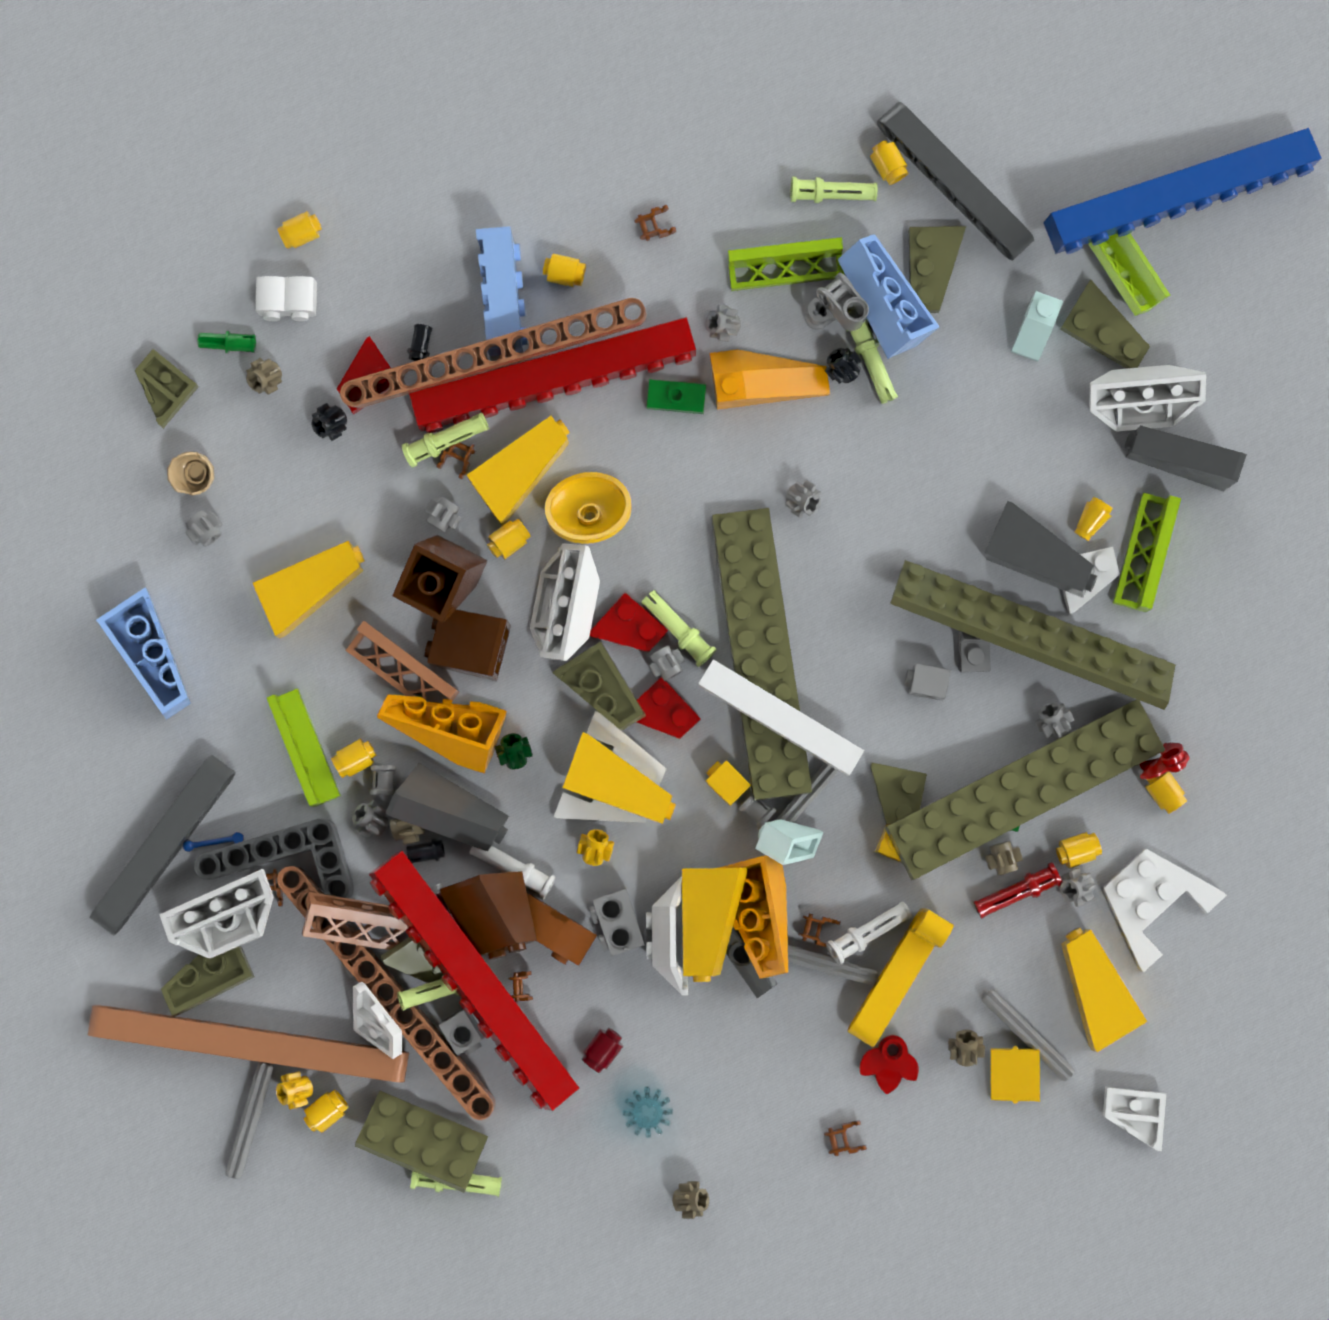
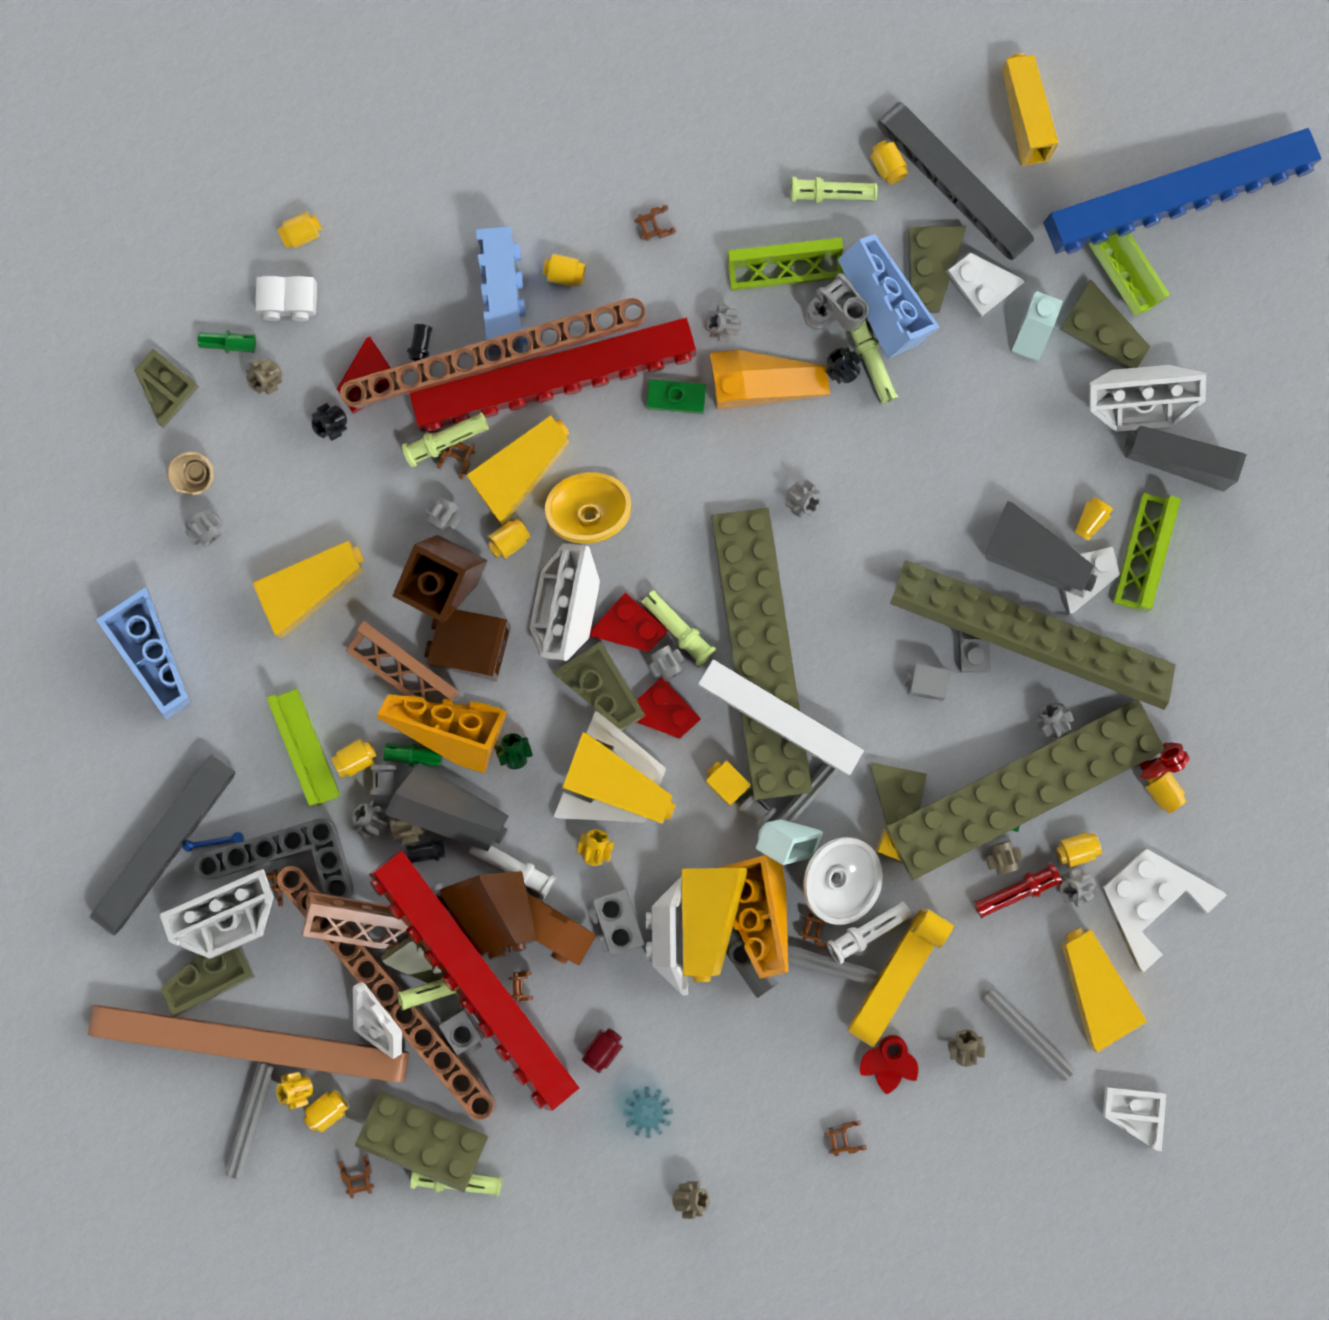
yellow piece [991,1046,1040,1104] -> none
none -> dark orange piece [339,1155,374,1199]
none -> green axle [383,743,443,767]
none -> white dish [803,837,883,925]
none -> white wing [946,253,1024,317]
none -> yellow slope [1002,53,1058,166]

